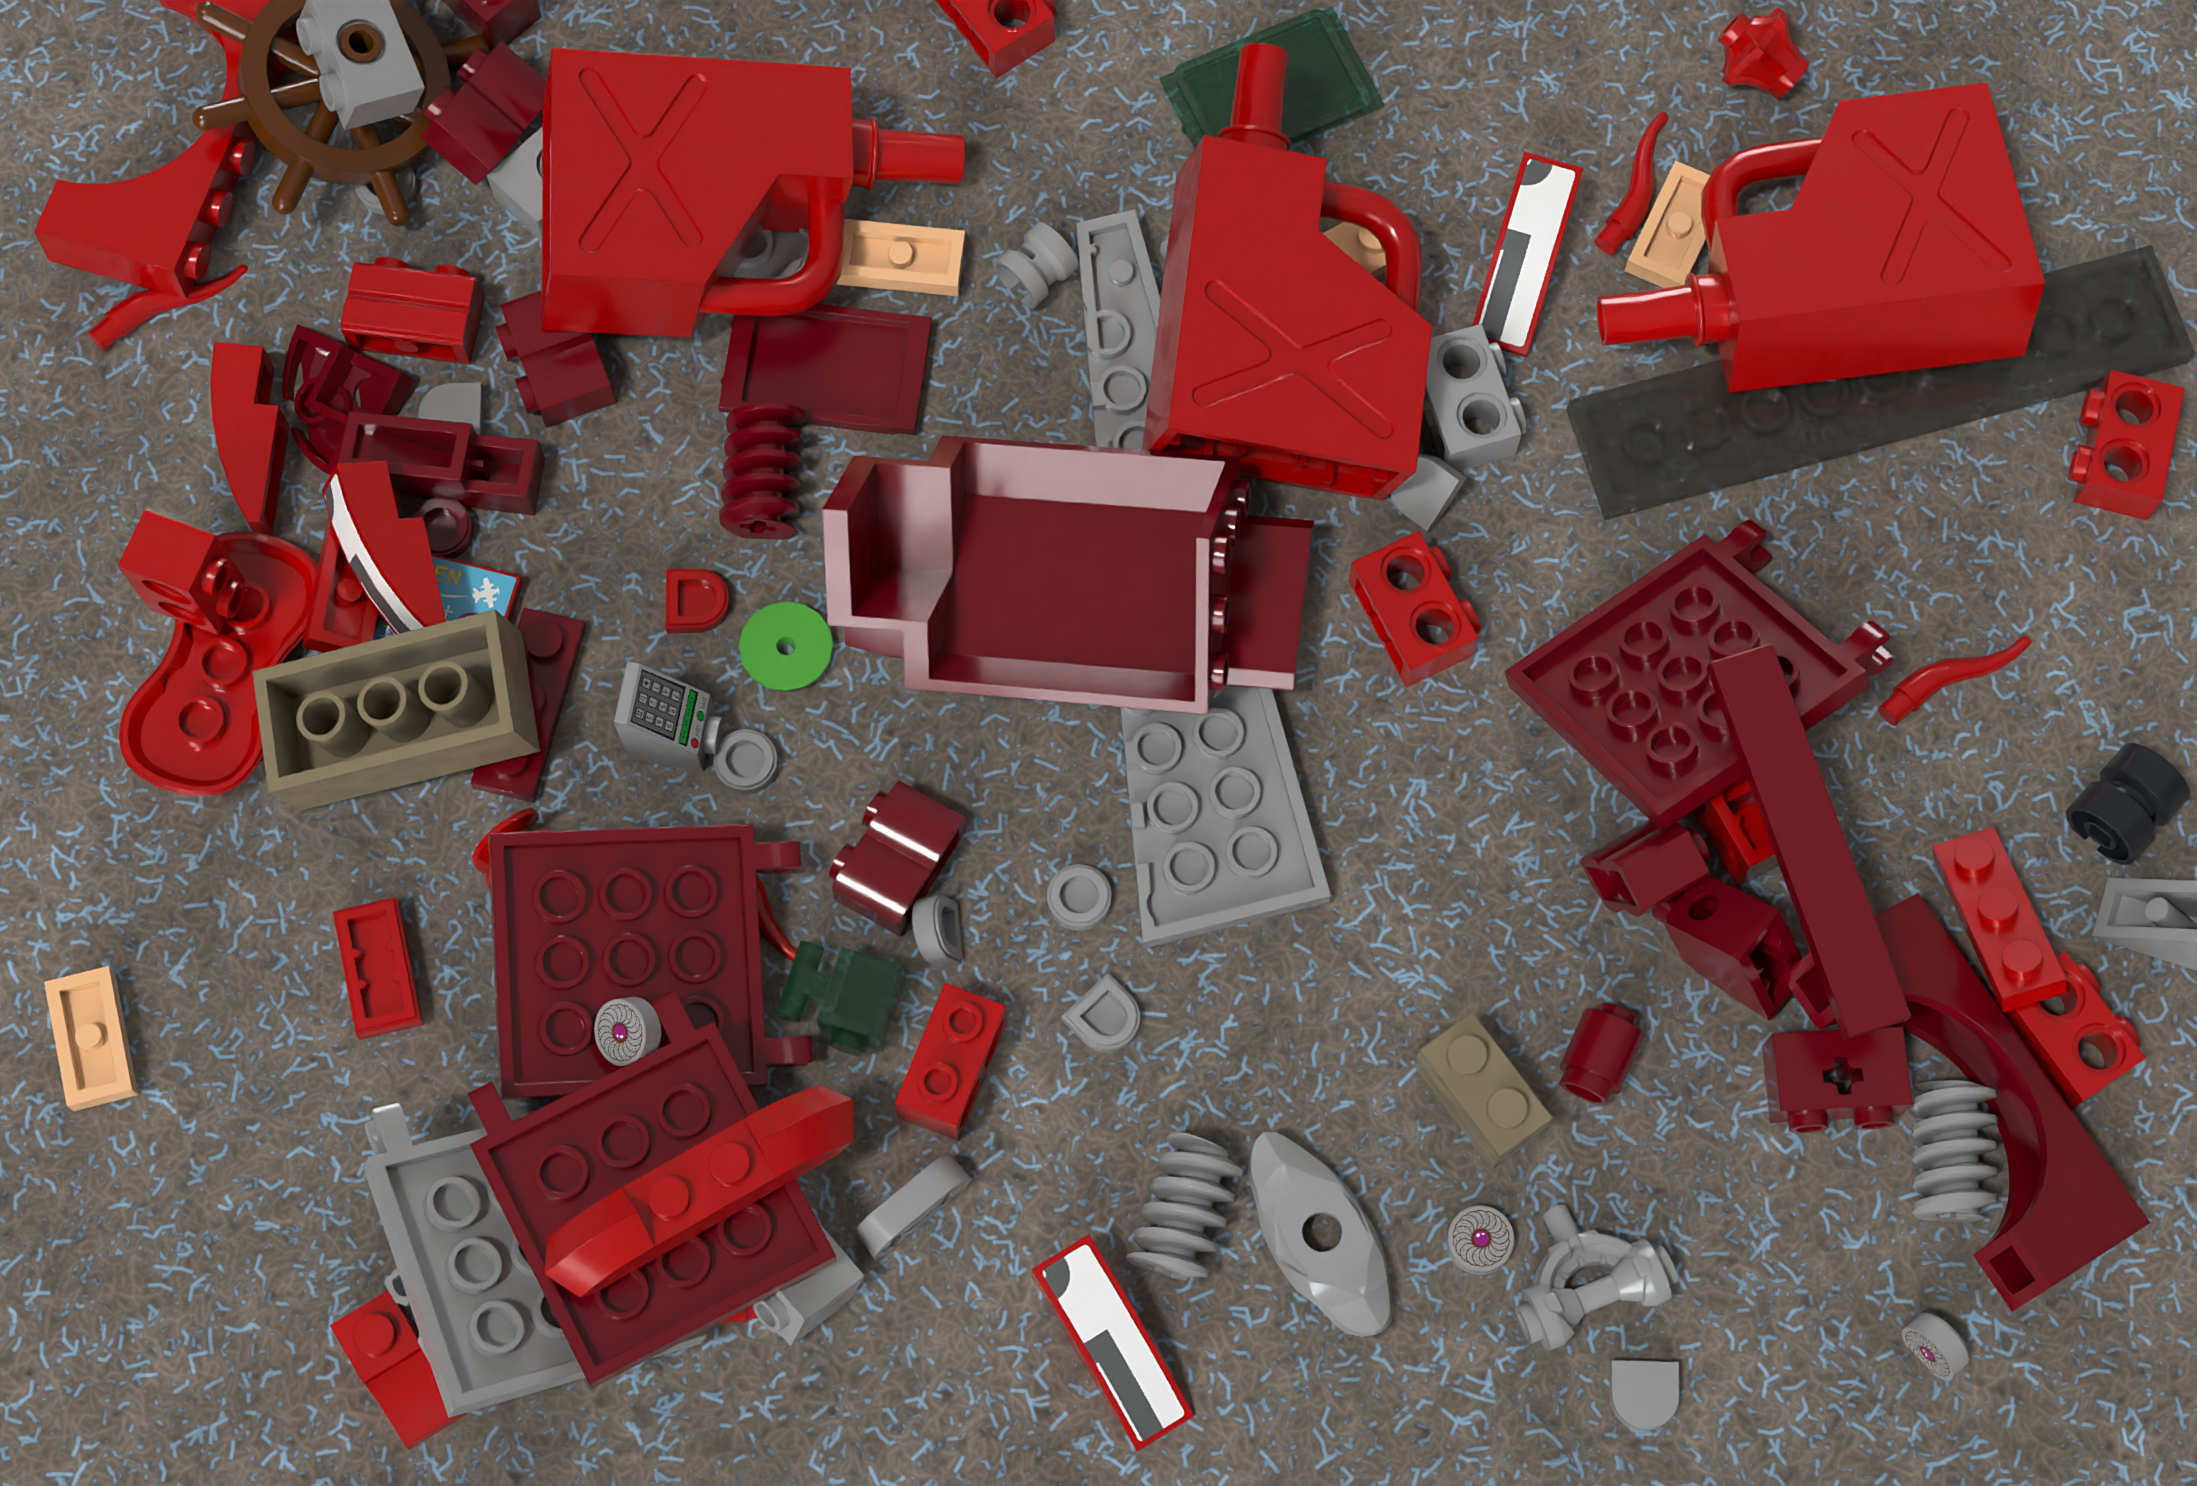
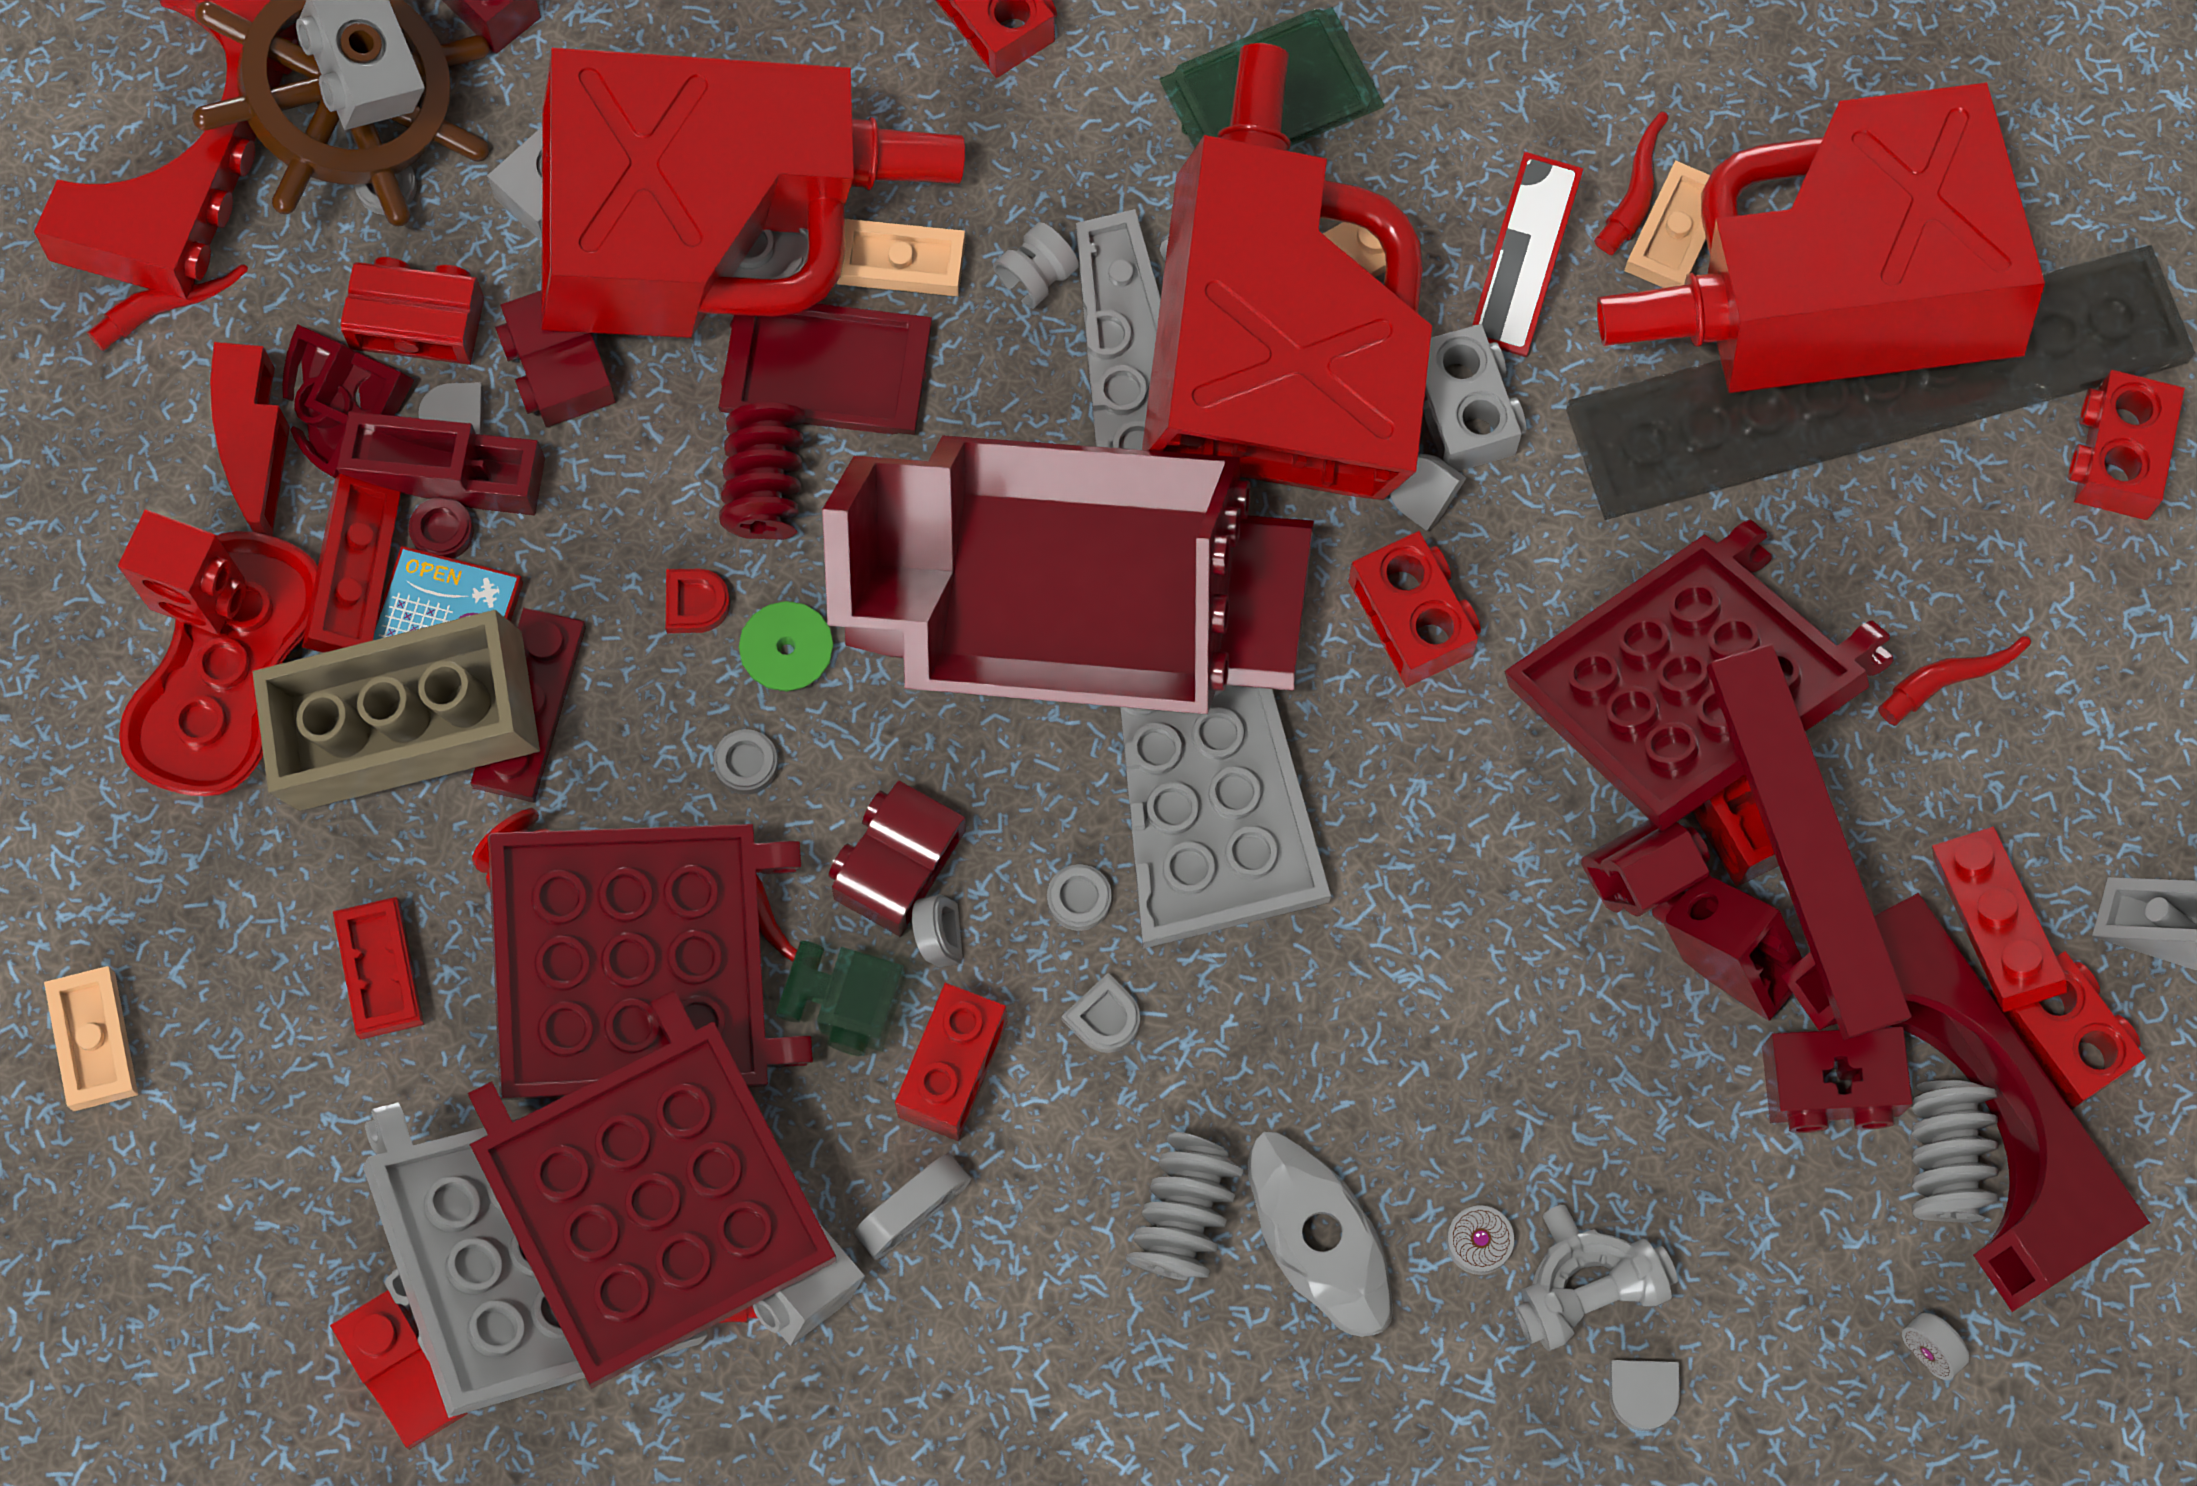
red slope [322,461,446,635] -> none
dark red brick [419,41,546,186] -> none
red brick [544,1085,853,1297] -> none
light grey tile [594,997,661,1066] -> none
light grey slope [614,661,724,772] -> none
slope [1031,1234,1194,1452] -> none
dark tan brick [1414,1012,1553,1170] -> none
dark red brick [1559,1003,1645,1106] -> none
red rock [1718,7,1810,99] -> none
black wheel [2066,743,2190,865] -> none

